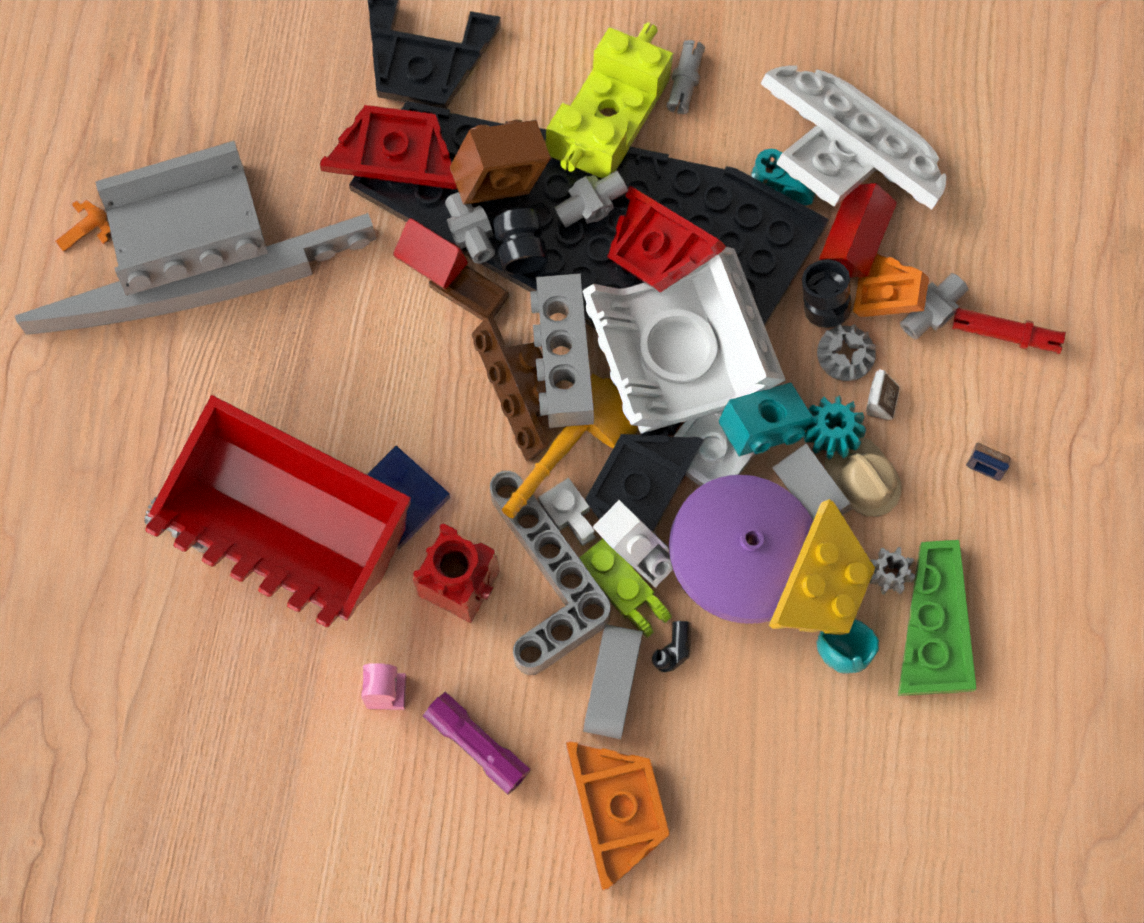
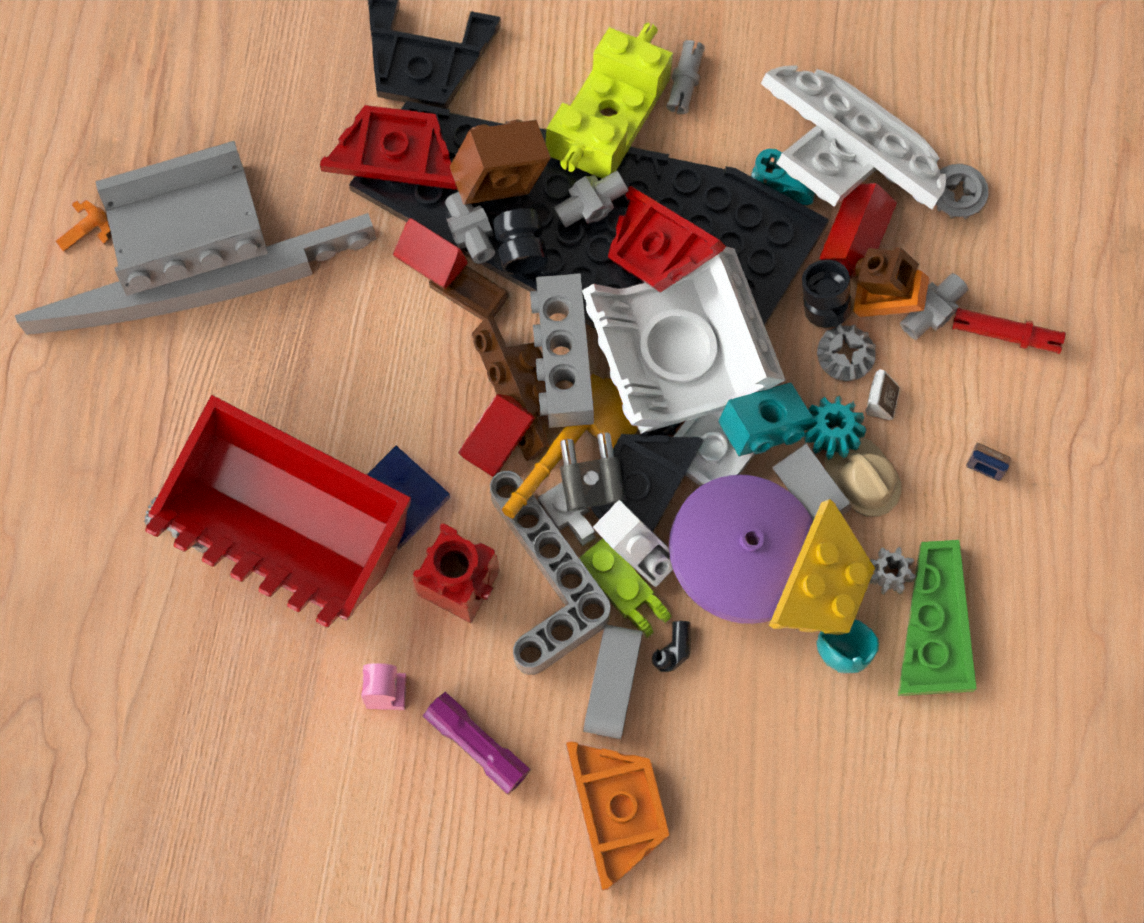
none -> red slope [458,394,535,477]
none -> clear smoke piece [560,432,626,512]
none -> reddish brown brick [855,247,919,297]
none -> light grey gear [936,164,988,220]

